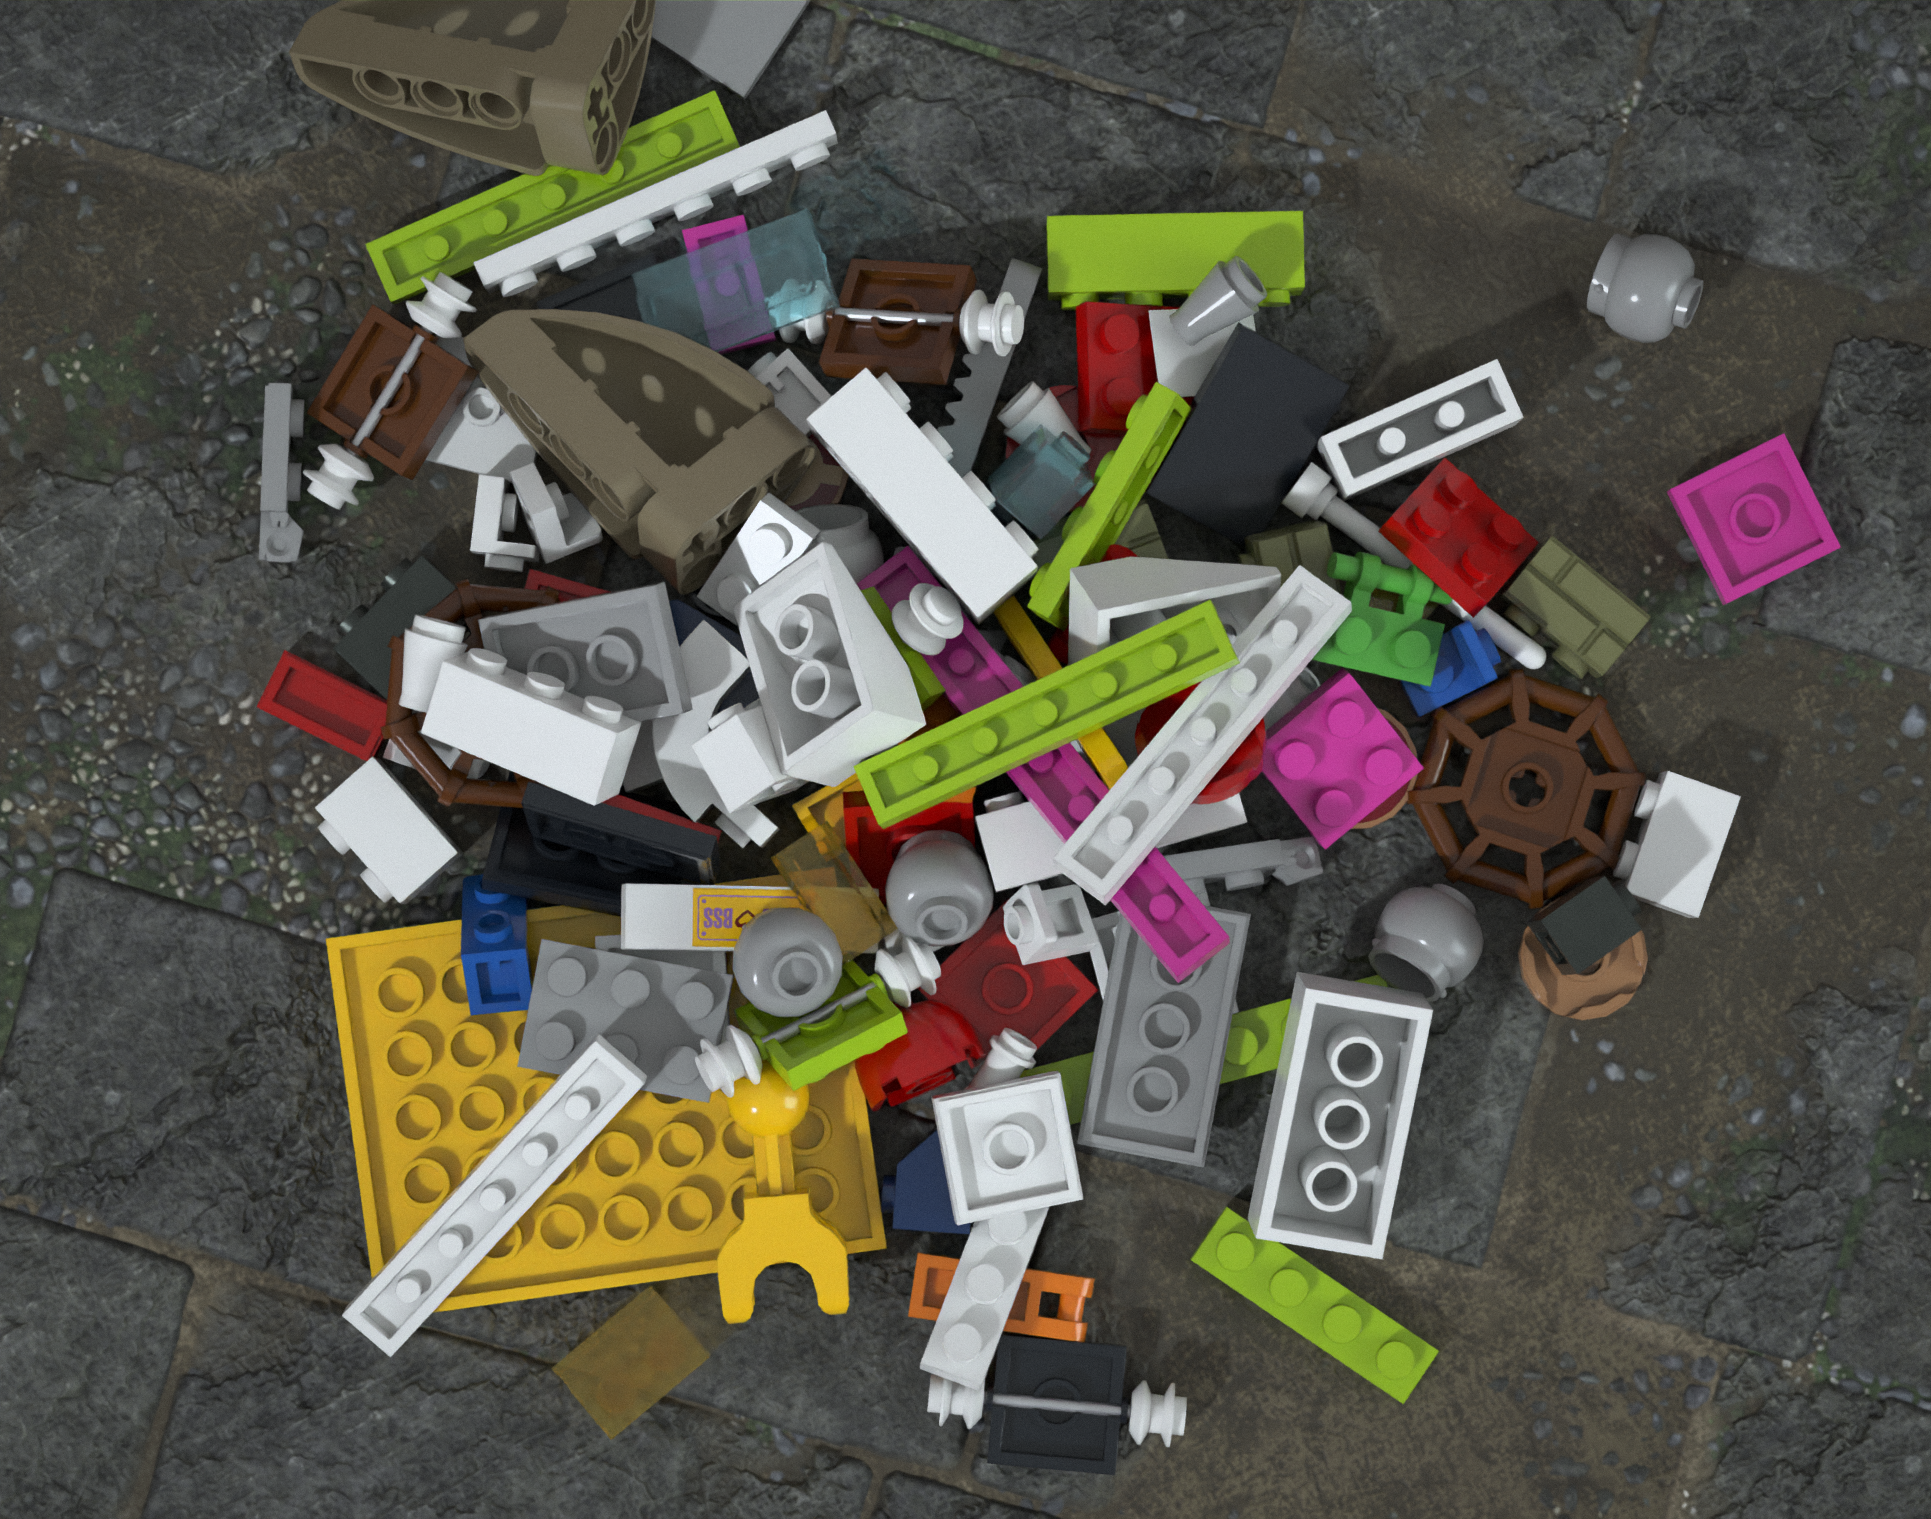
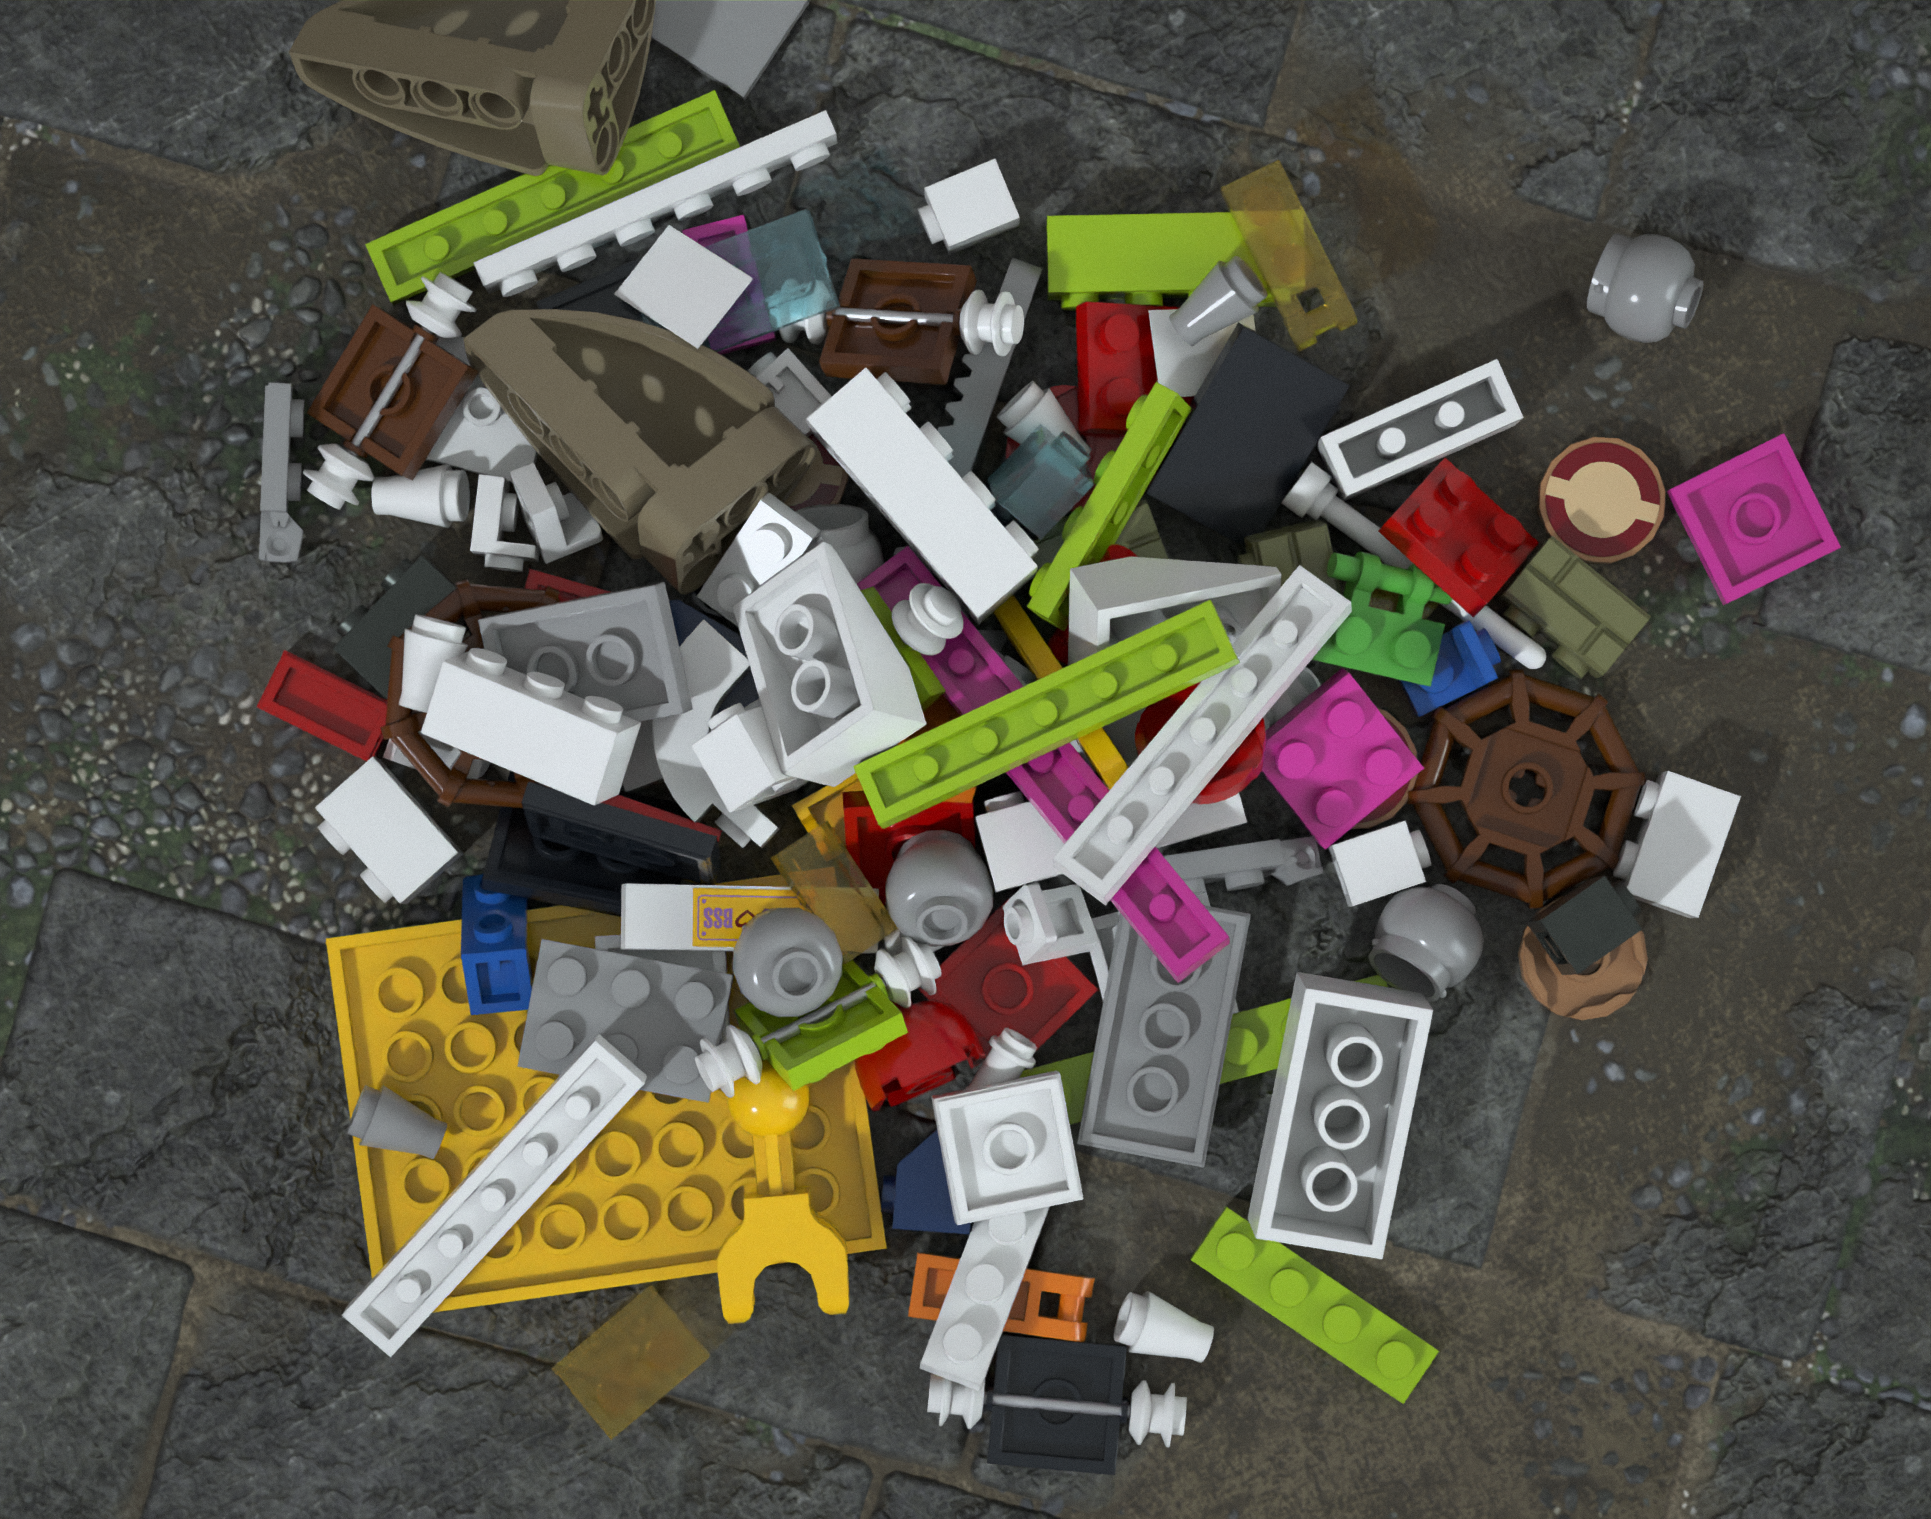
none -> light grey cone [346,1085,447,1159]
none -> white cone [371,464,470,528]
none -> white sticker [614,225,753,349]
none -> white brick [918,159,1020,255]
none -> white cone [1114,1291,1214,1363]
none -> clear yellow plate [1220,160,1358,351]
none -> white brick [1328,821,1431,907]
none -> tile [1537,437,1666,564]

